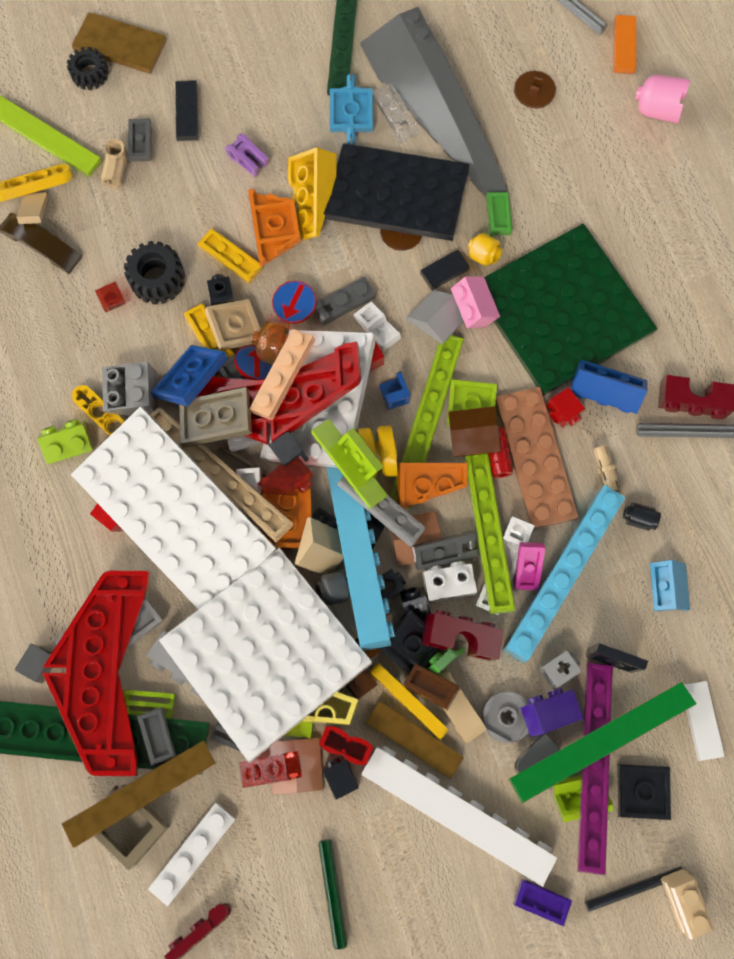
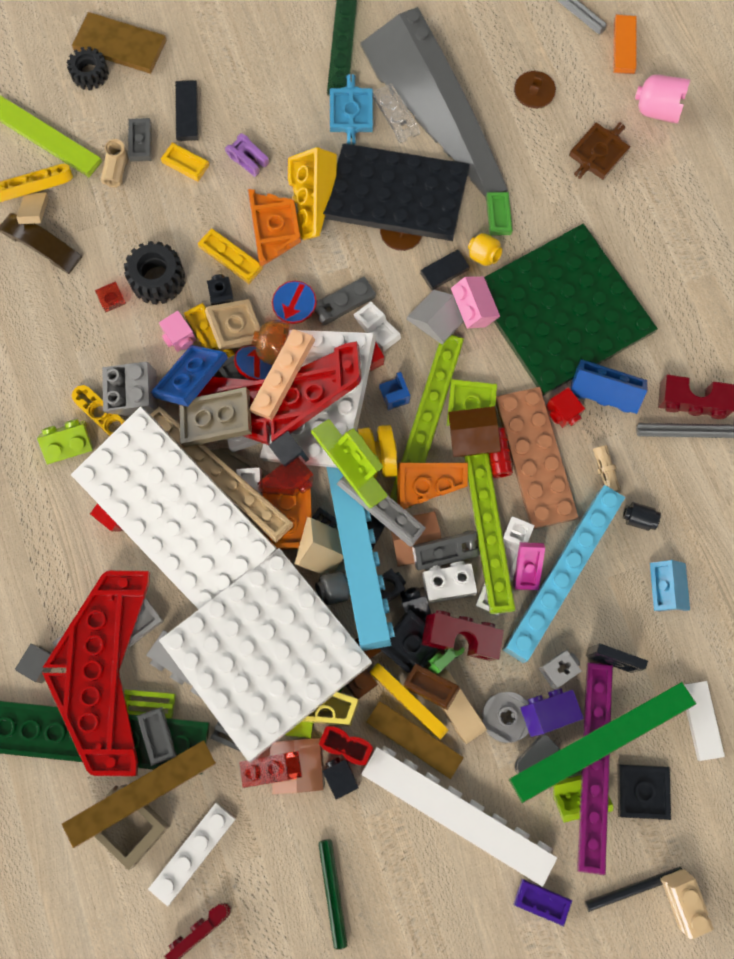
none -> bright pink brick [159,311,196,352]
none -> yellow tile [160,142,210,182]
none -> reddish brown plate [569,122,631,180]

